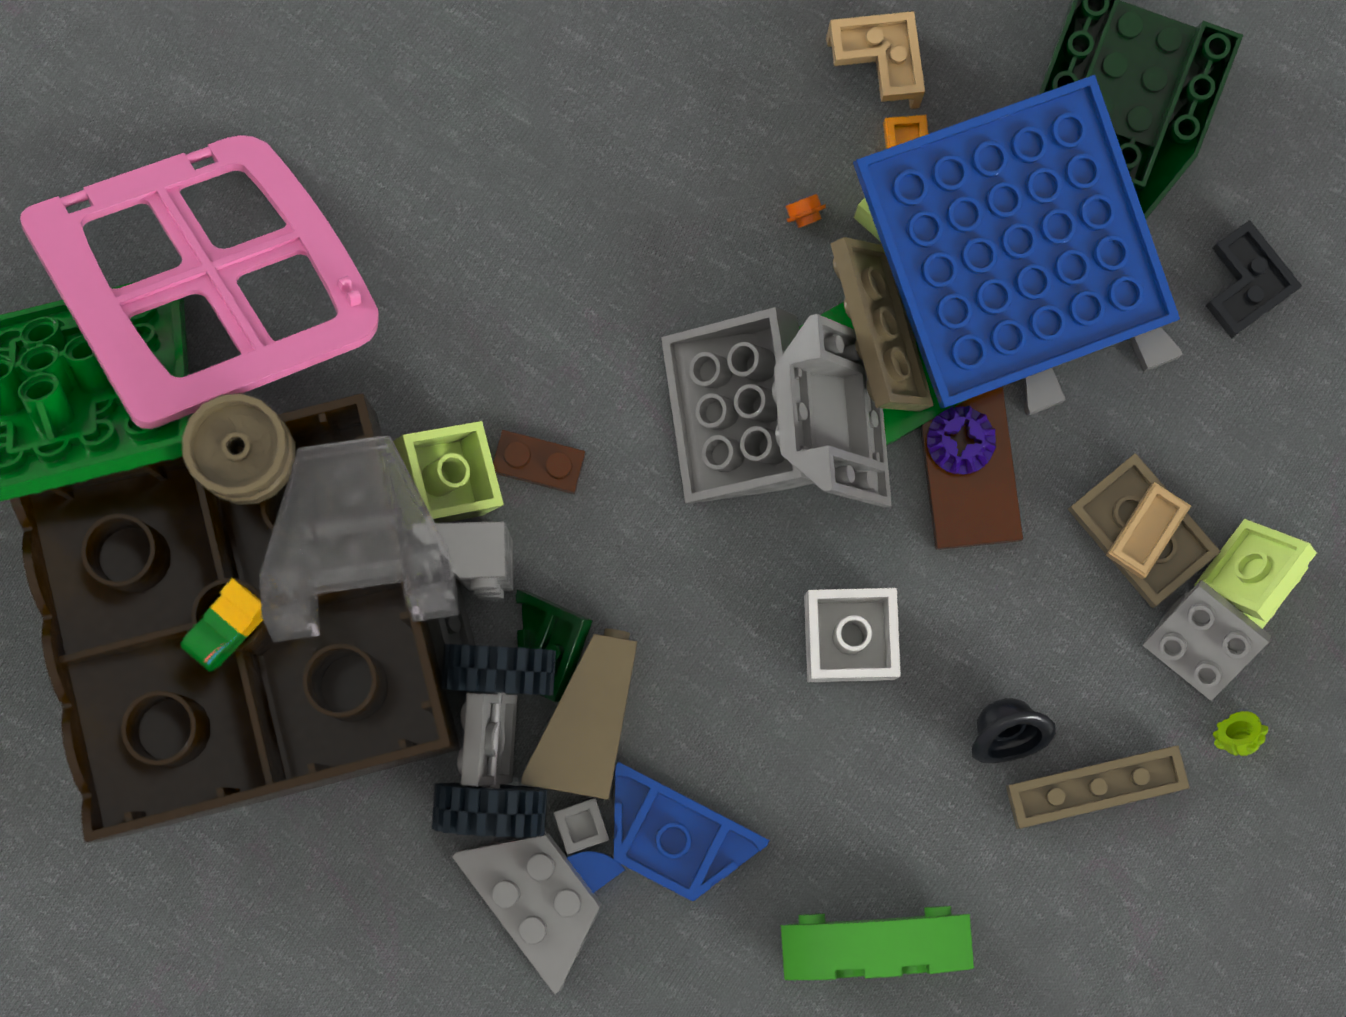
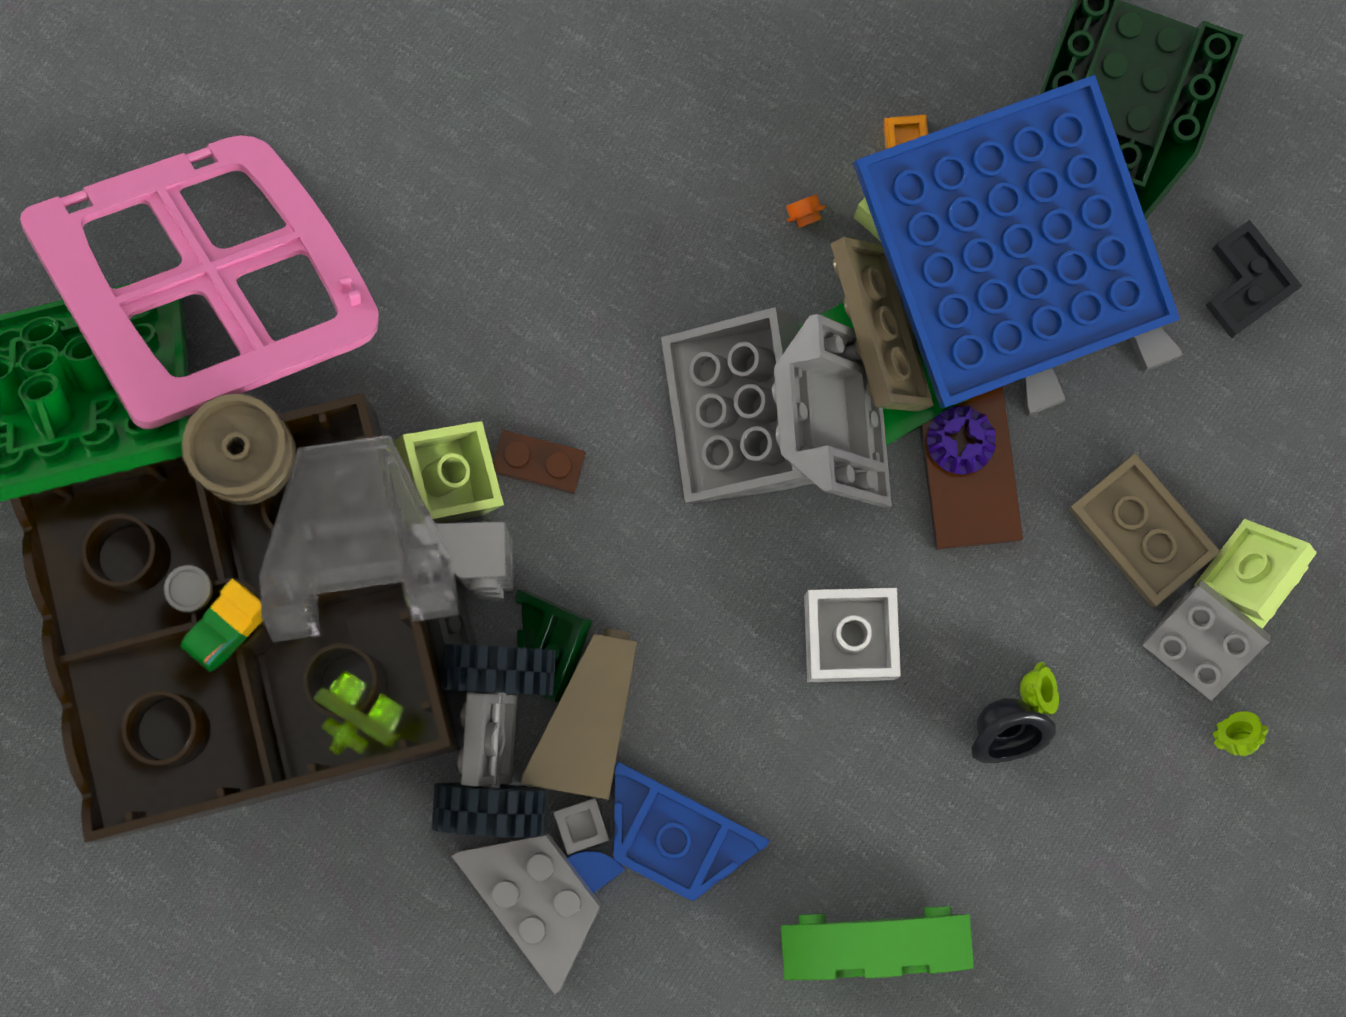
tan panel [826,11,925,109] -> none
dark tan plate [1006,745,1190,829] -> none
tan tile [1105,482,1191,579] -> none
none -> light grey piece [164,565,213,612]
none -> clear neon green hips [314,671,405,755]
none -> lime animal [1020,662,1059,715]

